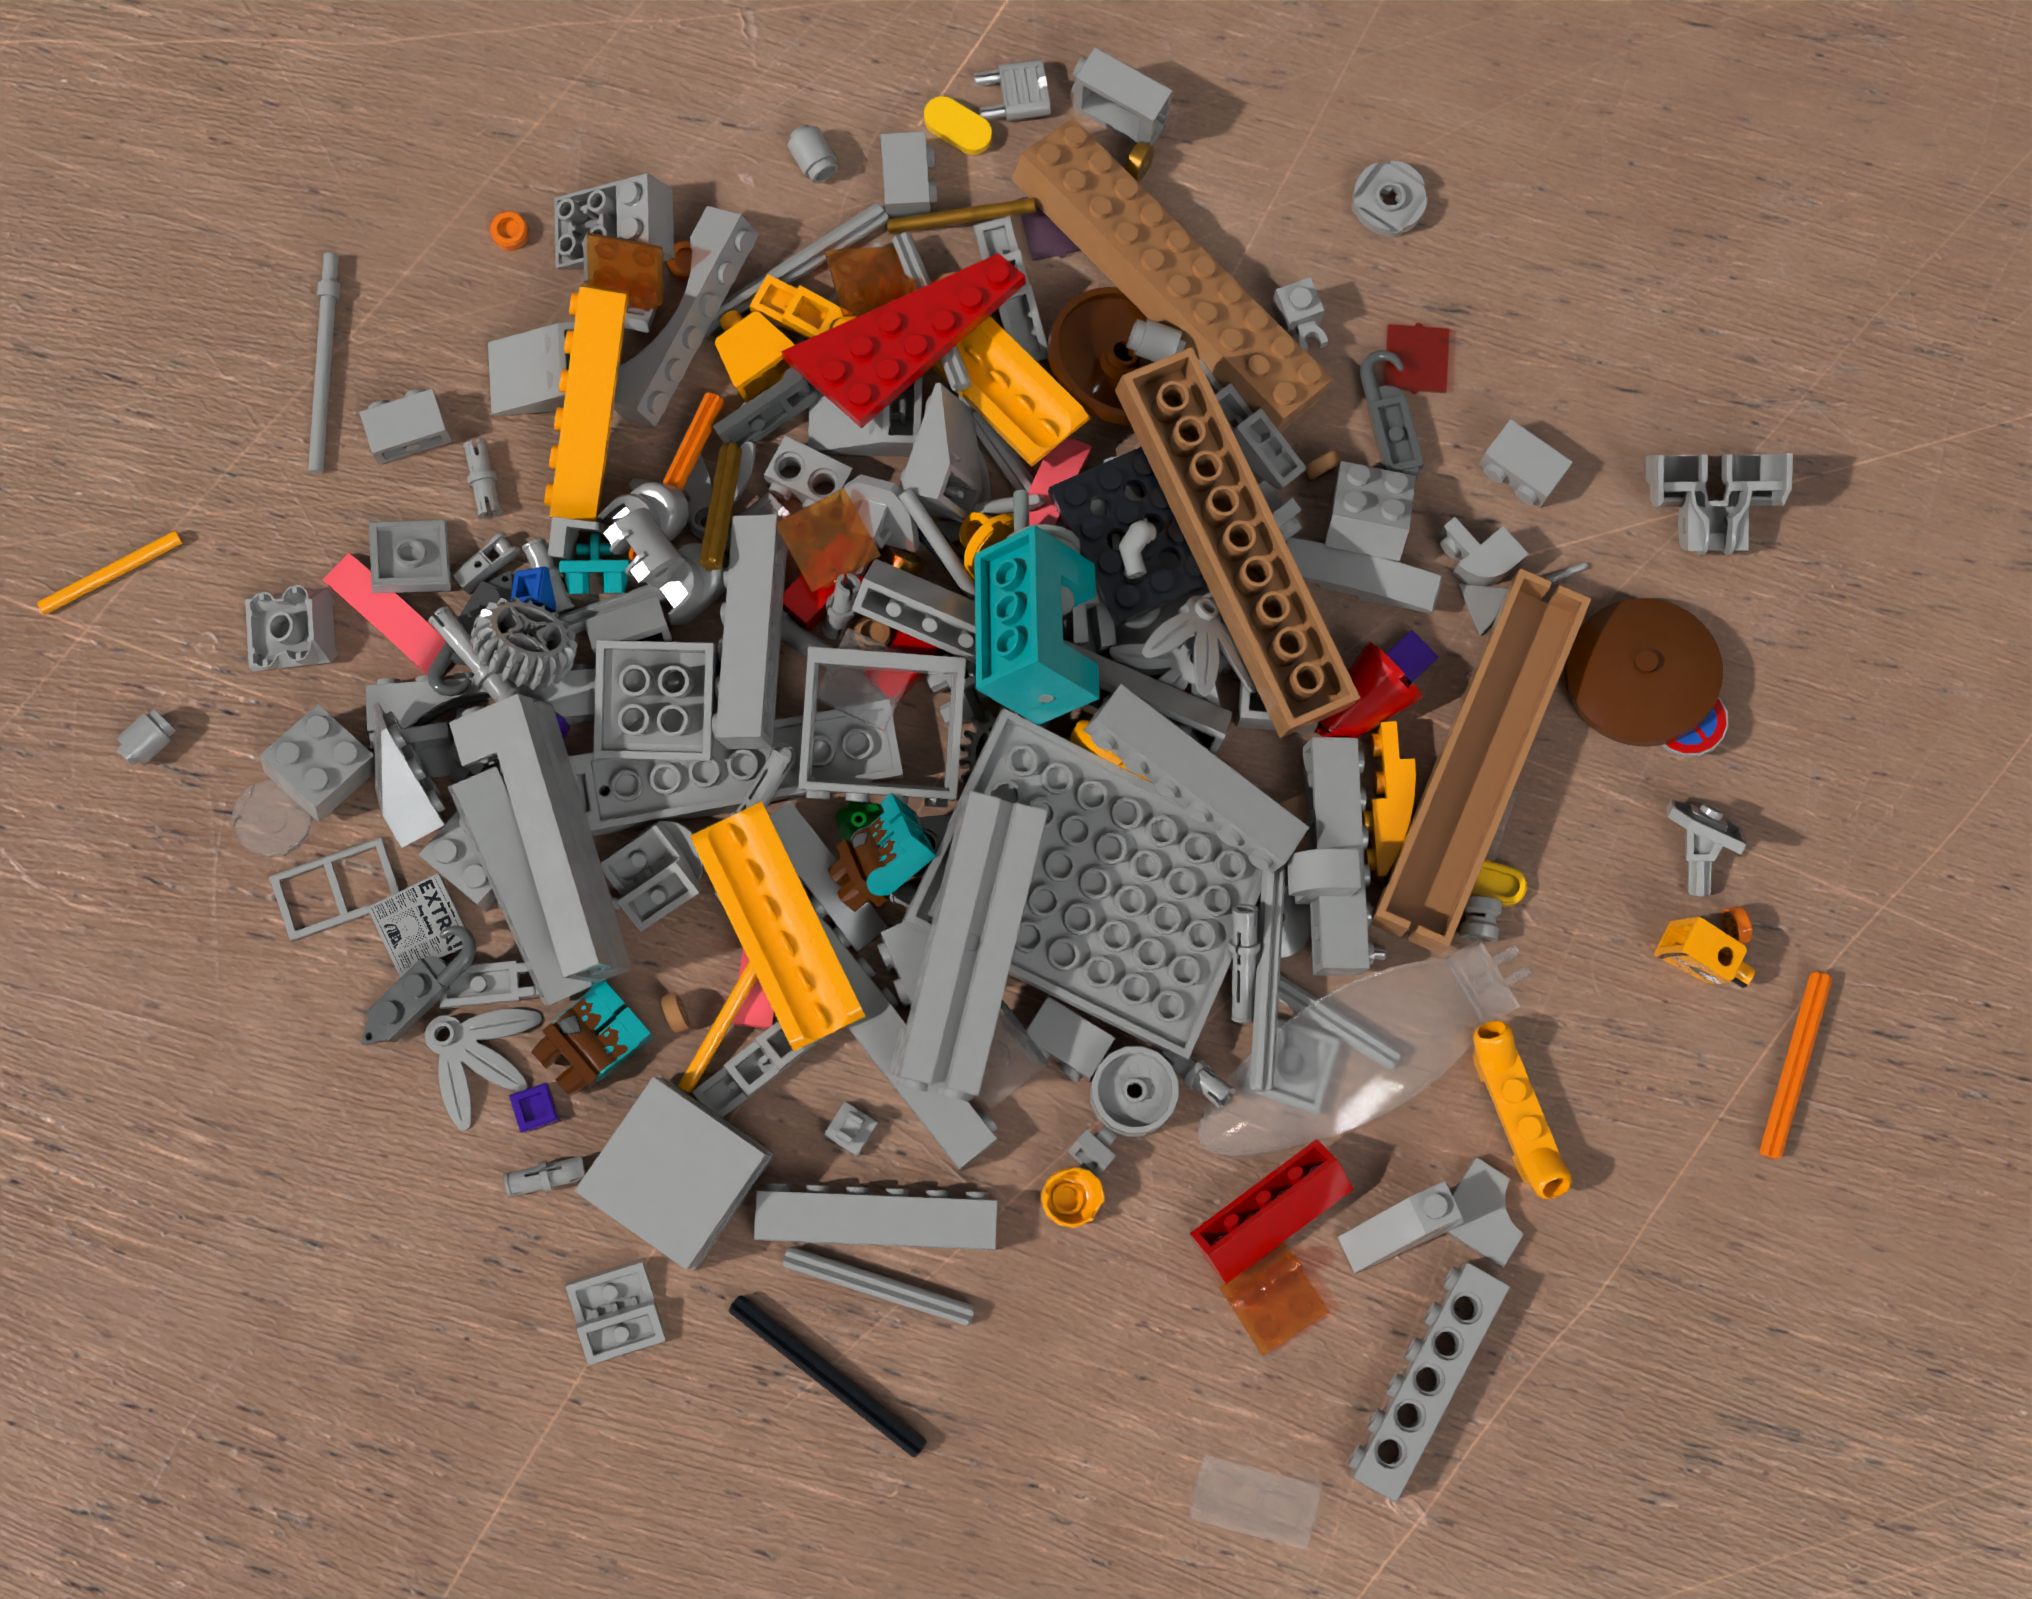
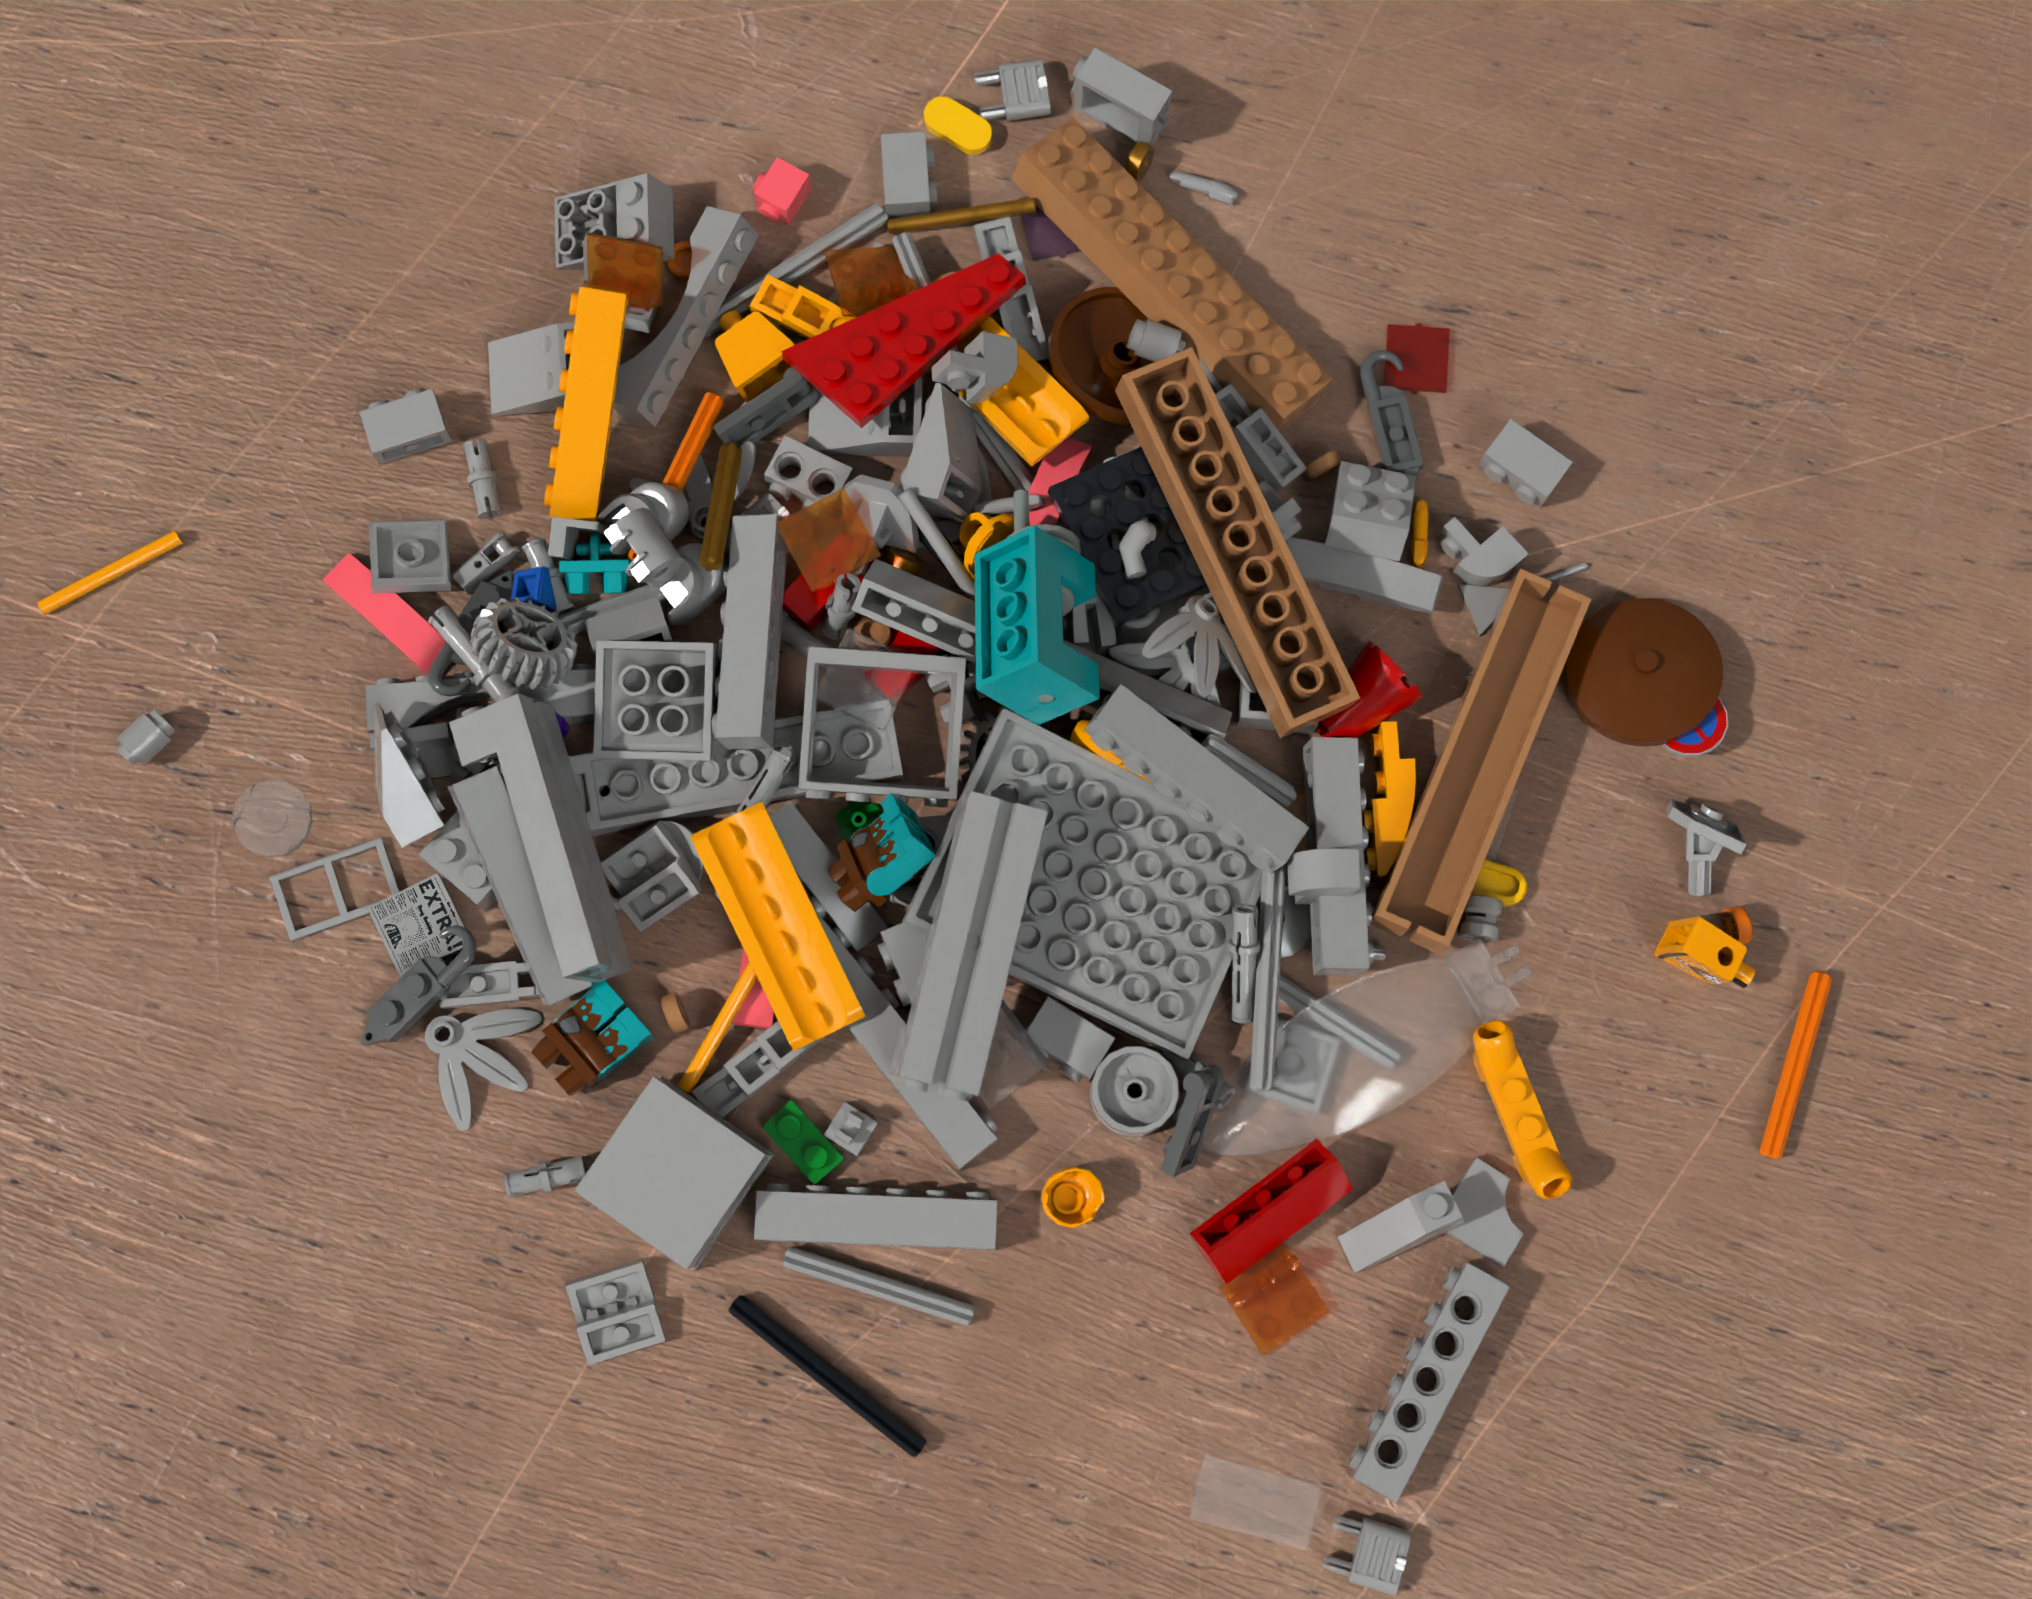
light grey slope [245,585,339,671] -> none
light grey brick [260,704,375,823] -> none
light grey bar [308,252,341,474] -> none
orange tile [490,211,529,251] -> none
dark purple tile [509,1082,560,1134] -> none
light grey brick [787,125,838,183] -> none
light grey tile [1068,1126,1118,1177] -> none
light grey brick [1271,277,1328,352] -> none
light grey plate [1352,161,1427,238] -> none
dark purple tile [1386,630,1439,685] -> none
light grey piece [1645,453,1793,556] -> none
none -> coral brick [753,157,811,225]
none -> green plate [762,1100,845,1185]
none -> light grey brick [932,331,1018,403]
none -> dark grey plate [1161,1065,1224,1177]
none -> light grey piece [1169,171,1238,206]
none -> light grey axle [1201,734,1297,807]
none -> light grey piece [1322,1515,1411,1596]
none -> light orange piece [1410,499,1429,569]

